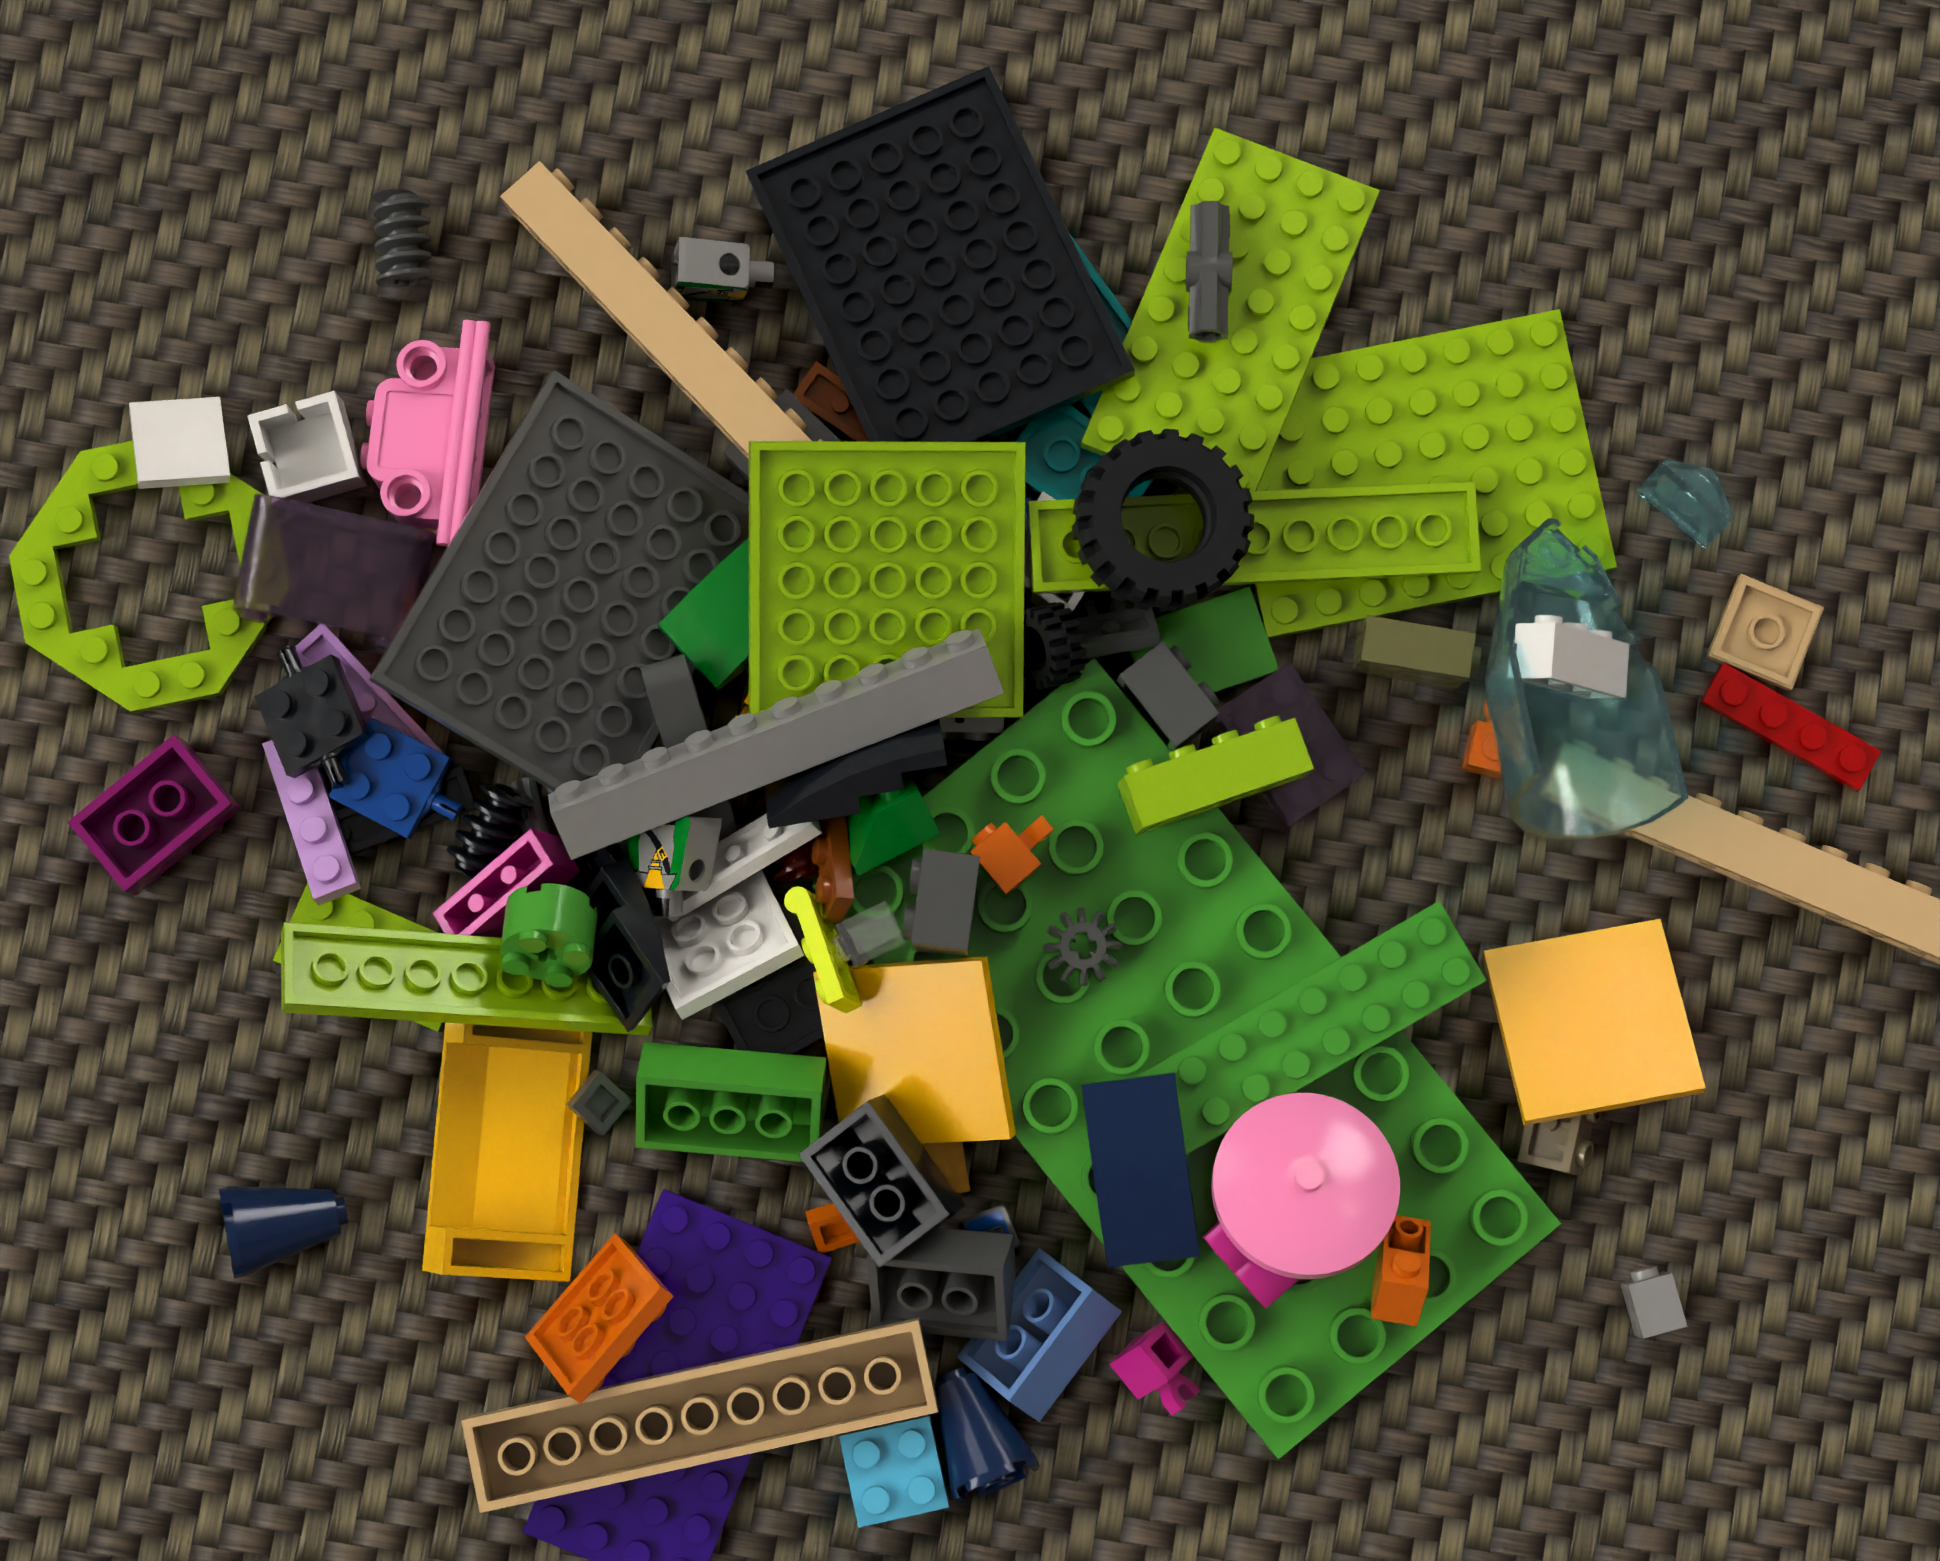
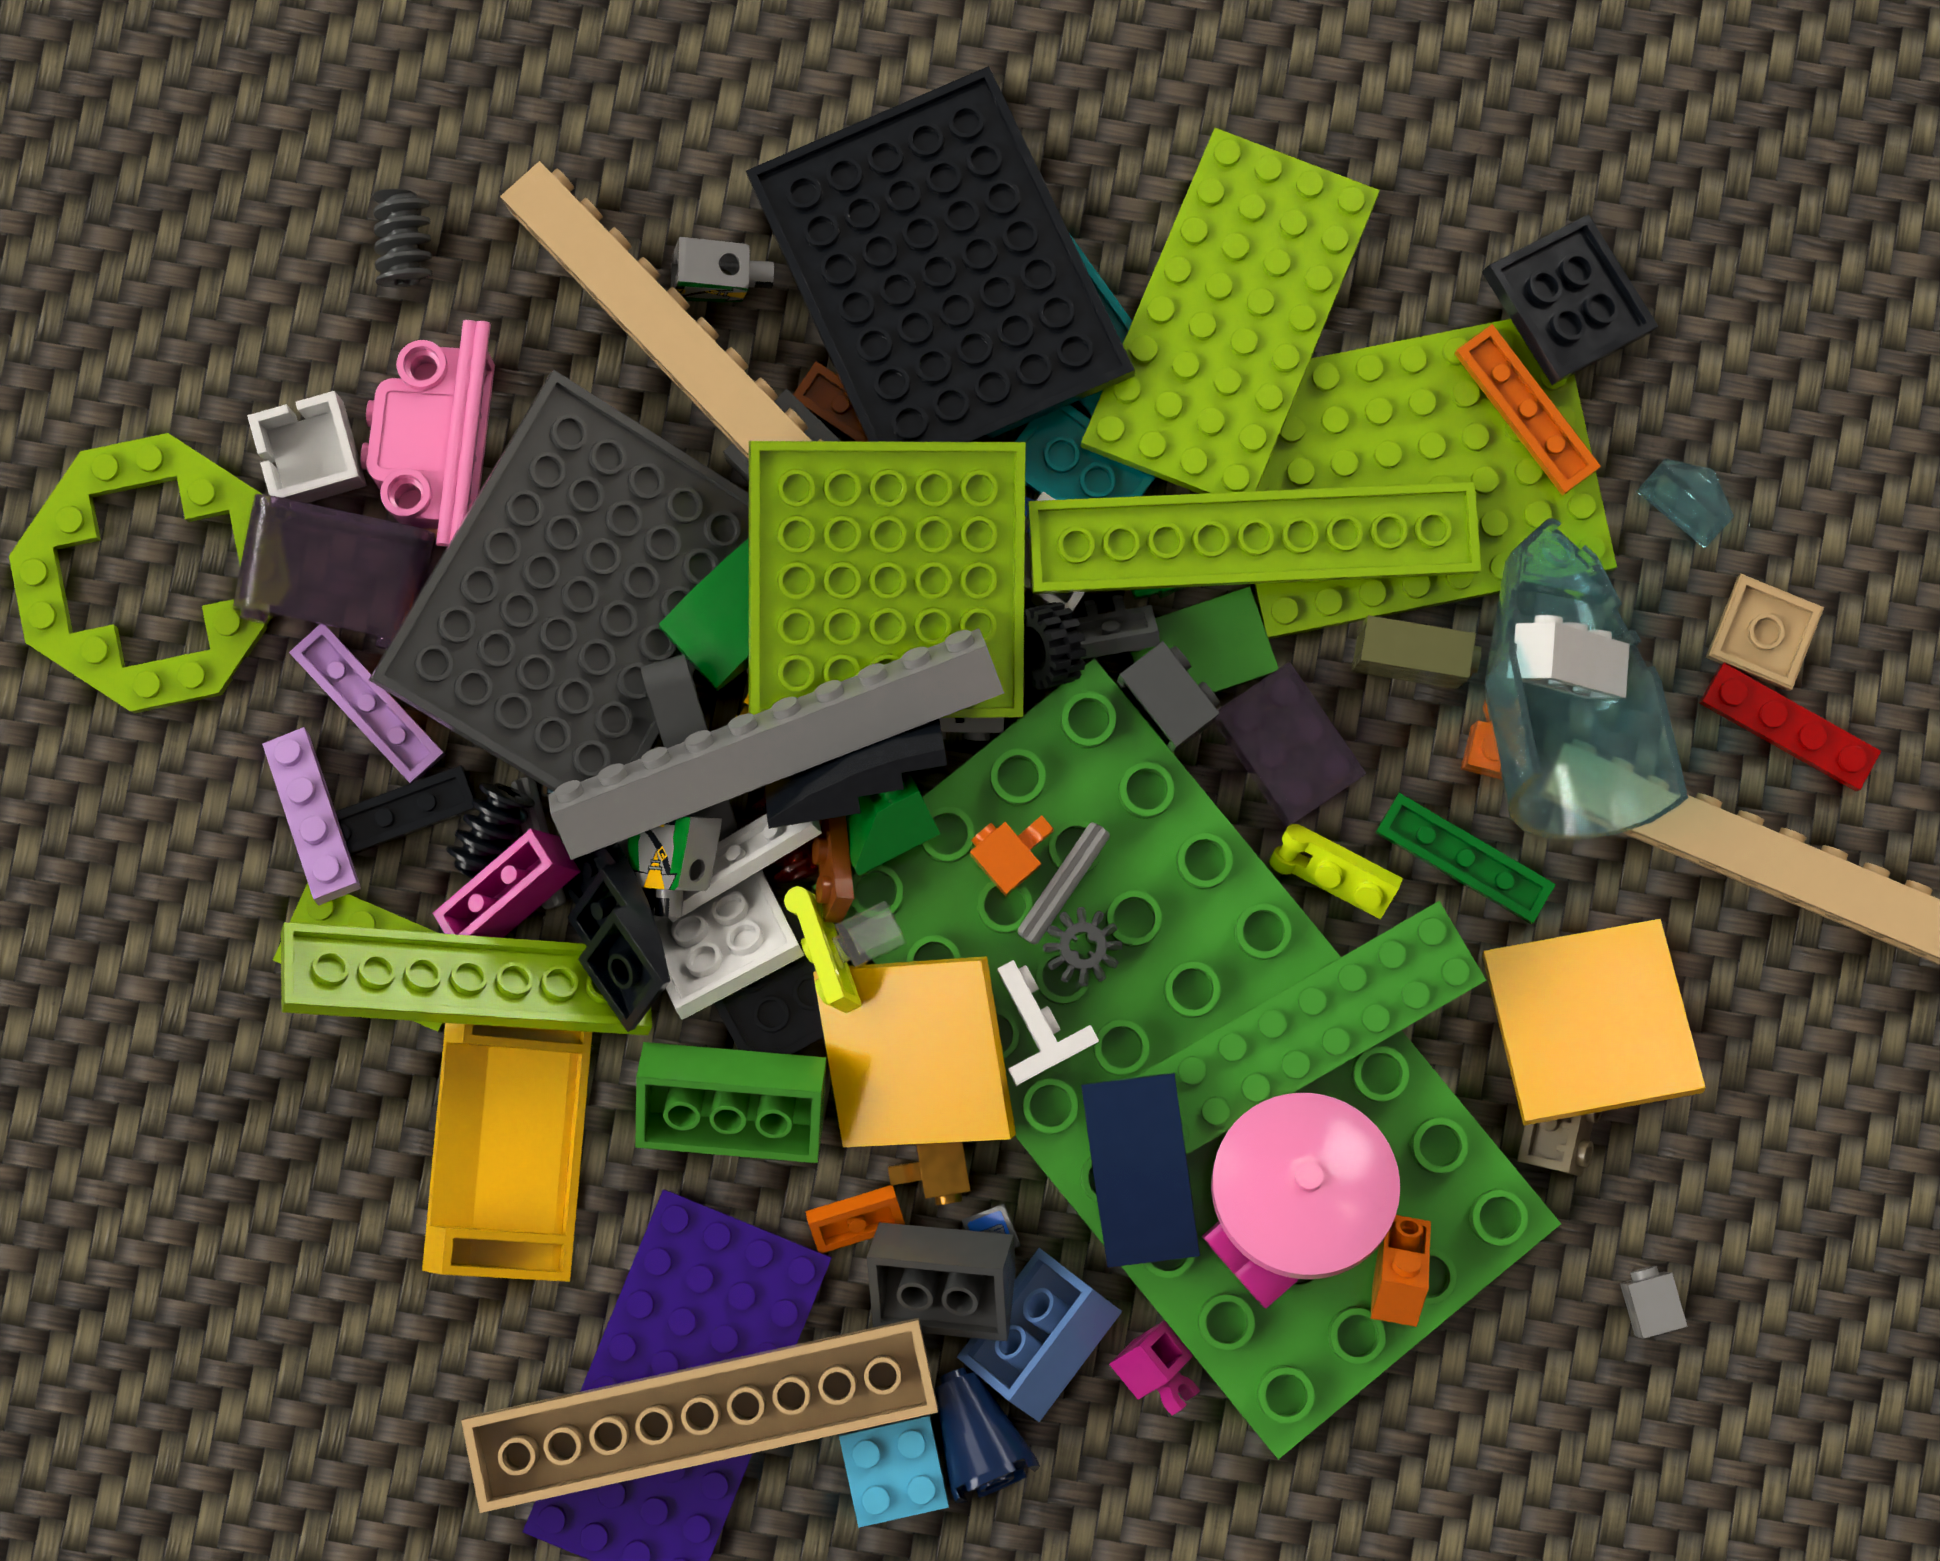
magenta brick [67,734,242,896] -> none
white tile [129,397,230,489] -> none
dark blue cone [219,1186,348,1278] -> none
black plate [254,645,371,789] -> none
blue plate [328,716,463,839] -> none
bright green brick [500,883,598,987] -> none
orange plate [525,1233,674,1404] -> none
dark grey plate [566,1070,632,1136] -> none
black slope [798,1094,965,1268] -> none
dark grey brick [903,849,980,958] -> none
black tyre [1072,429,1254,611] -> none
lime brick [1117,715,1314,835] -> none
dark grey piece [1186,201,1233,343] -> none
none -> white bracket [997,960,1099,1086]
none -> light grey axle [1017,822,1110,945]
none -> neon yellow plate [1269,824,1403,920]
none -> green plate [1375,793,1556,924]
none -> orange plate [1454,324,1601,496]
none -> black plate [1482,214,1659,385]

